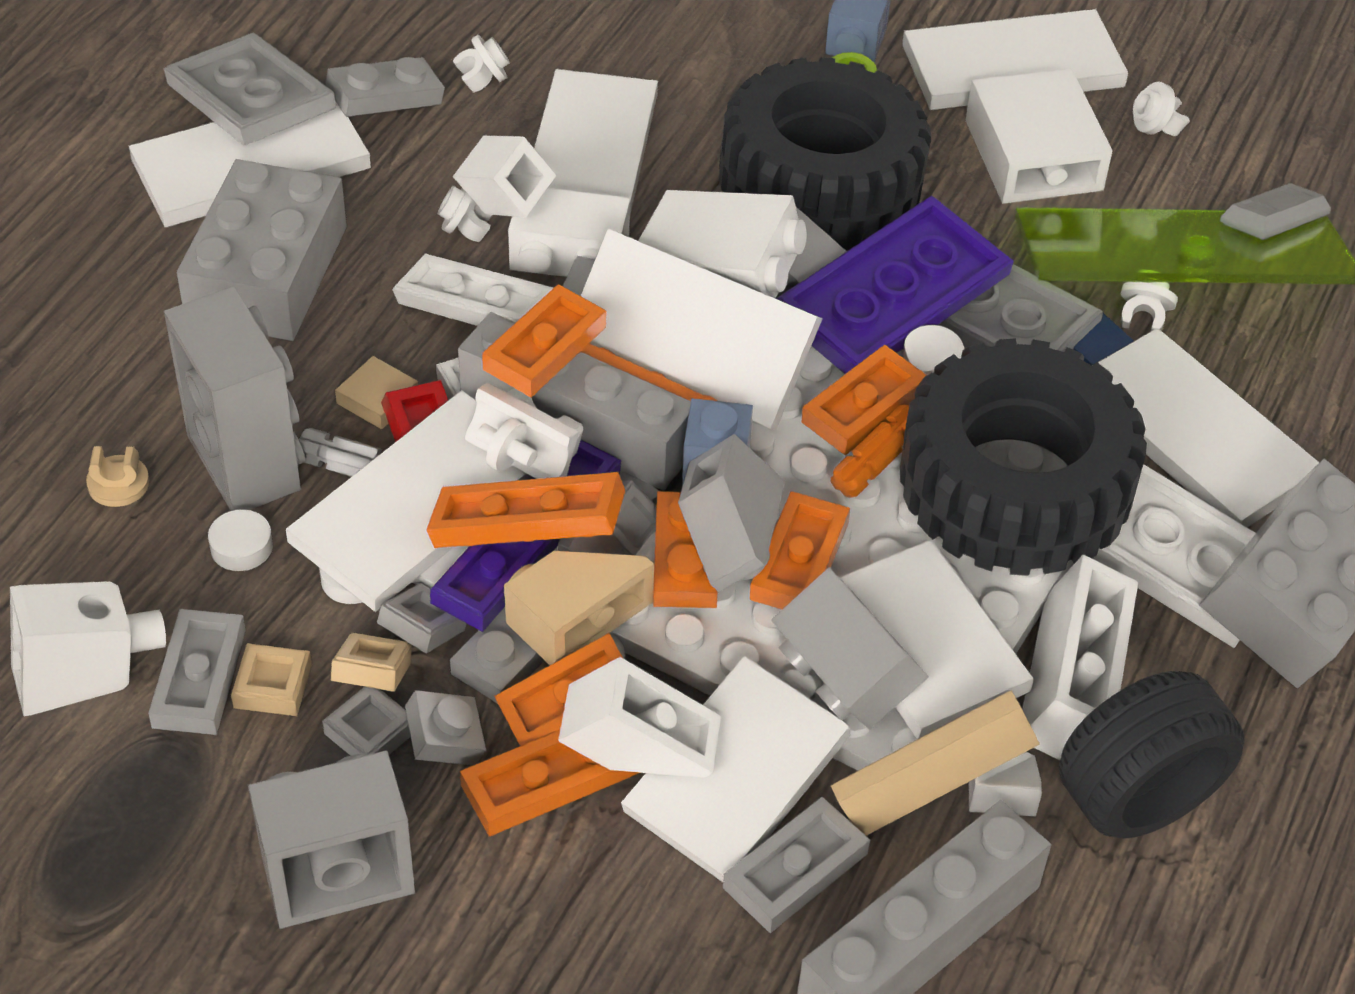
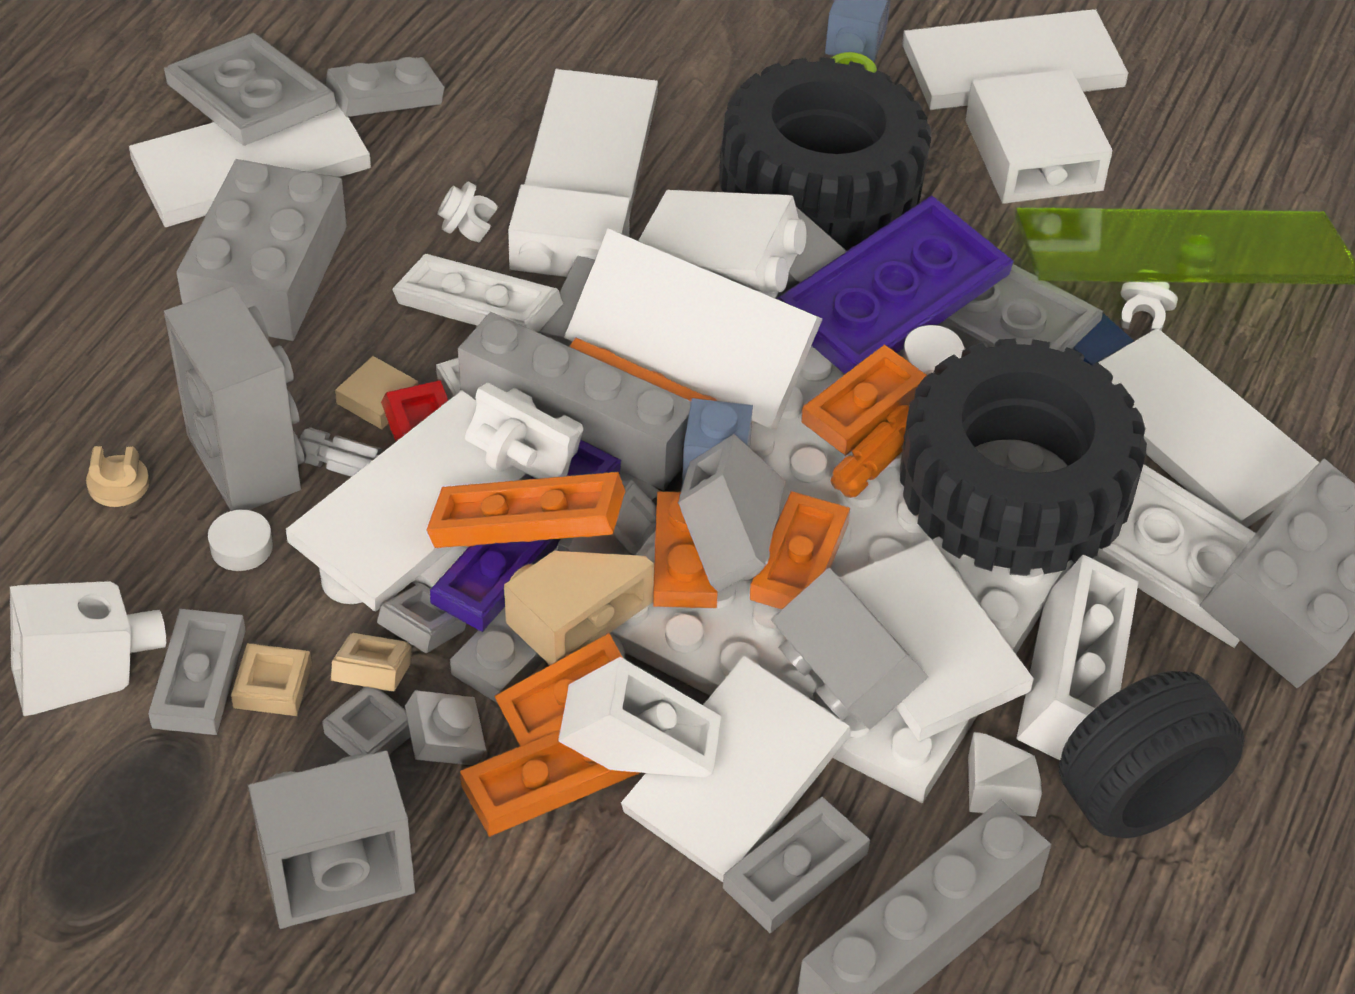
white plate [453,35,510,93] -> none
white brick [453,135,556,217] -> none
orange plate [482,284,607,398] -> none
tan tile [831,690,1040,836] -> none
white plate [1133,82,1190,136] -> none
light grey tile [1220,183,1331,240] -> none

